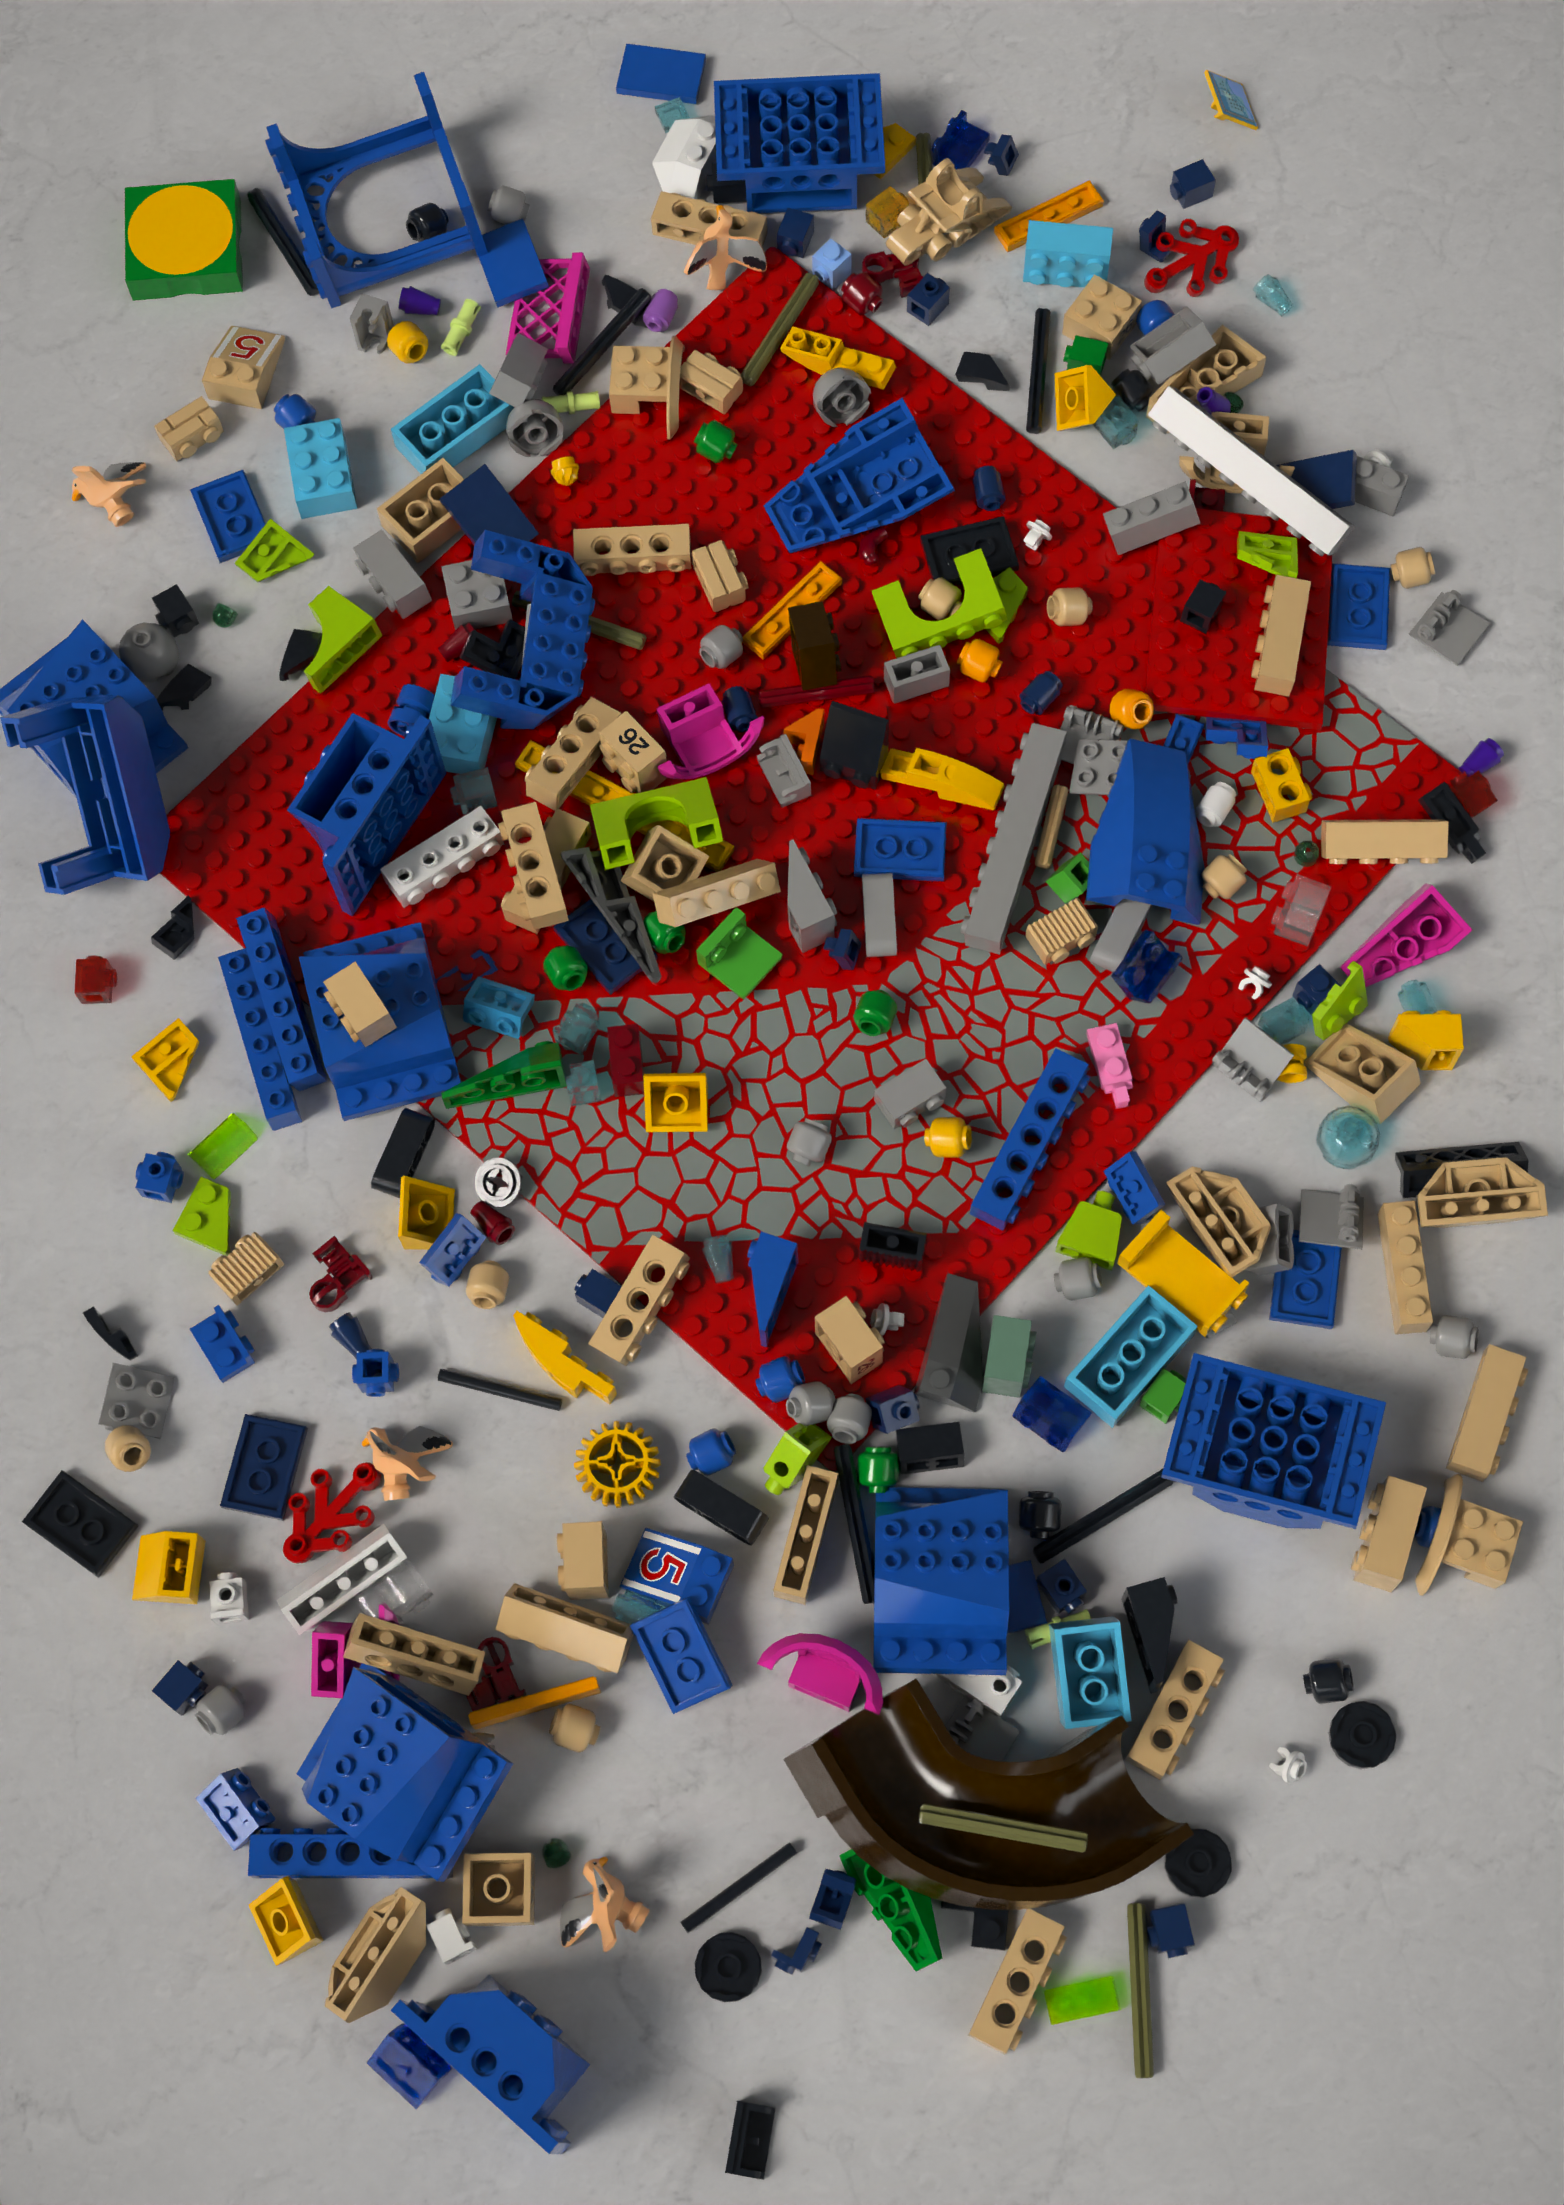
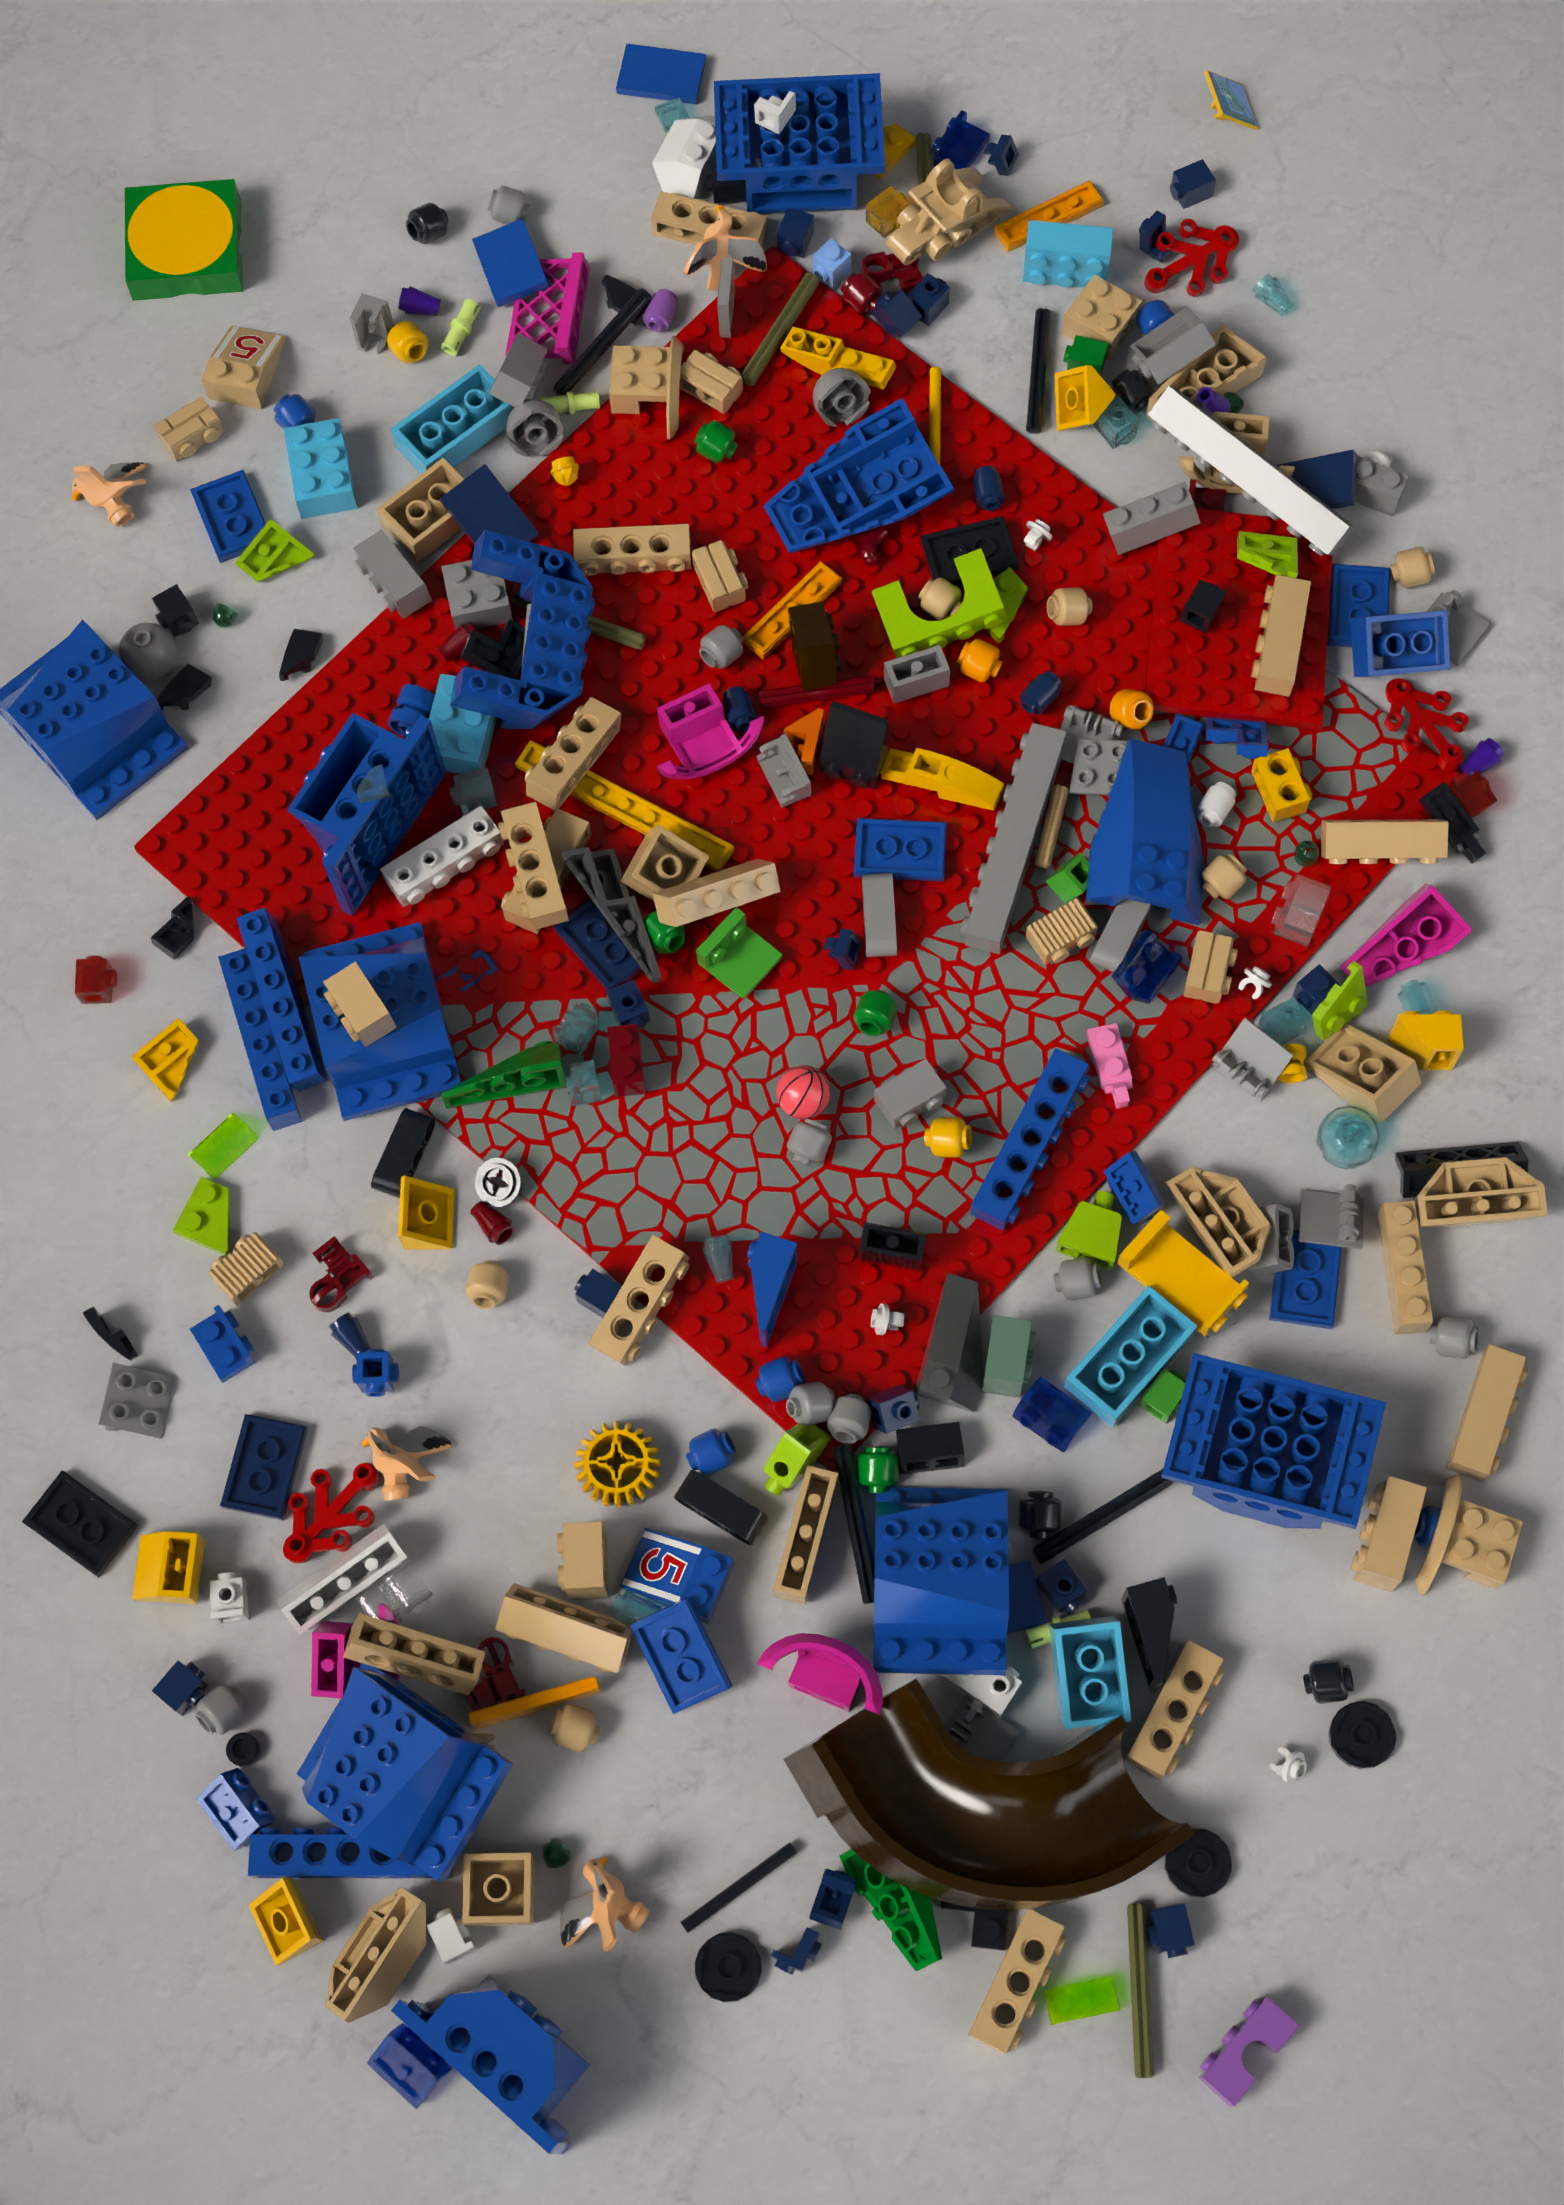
blue wedge [0,695,171,895] -> none
tan head [105,1425,151,1472] -> none
blue brick [135,1152,184,1203] -> none
black axle [247,188,319,296] -> none
blue arch [265,72,488,309] -> none
lime arch [304,586,383,694] -> none
blue bracket [419,1213,486,1287] -> none
black piece [438,1369,562,1411] -> none
dark azure bracket [463,977,535,1039] -> none
yellow slope [513,1310,617,1404] -> none
green head [543,945,588,991] -> none
lime arch [590,777,723,870] -> none
tan brick [599,711,667,793] -> none
yellow slope [643,1073,708,1132] -> none
black hinge [725,2101,776,2180] -> none
light grey slope [788,839,837,953] -> none
tan brick [815,1296,885,1384] -> none
olive axle [919,1803,1088,1853] -> none
black slope [955,352,1010,391] -> none
none -> black tile [226,1732,261,1767]
none -> clear light blue tile [357,764,390,803]
none -> dark blue brick [606,980,650,1030]
none -> light grey tile [717,256,735,338]
none -> white panel [754,91,796,134]
none -> coral piece [776,1065,830,1120]
none -> dark blue brick [871,290,922,337]
none -> yellow bar [929,367,941,466]
none -> tan brick [1183,930,1238,1004]
none -> medium lavender arch [1199,1997,1300,2107]
none -> blue slope [1351,610,1450,677]
none -> red plant [1384,678,1469,772]

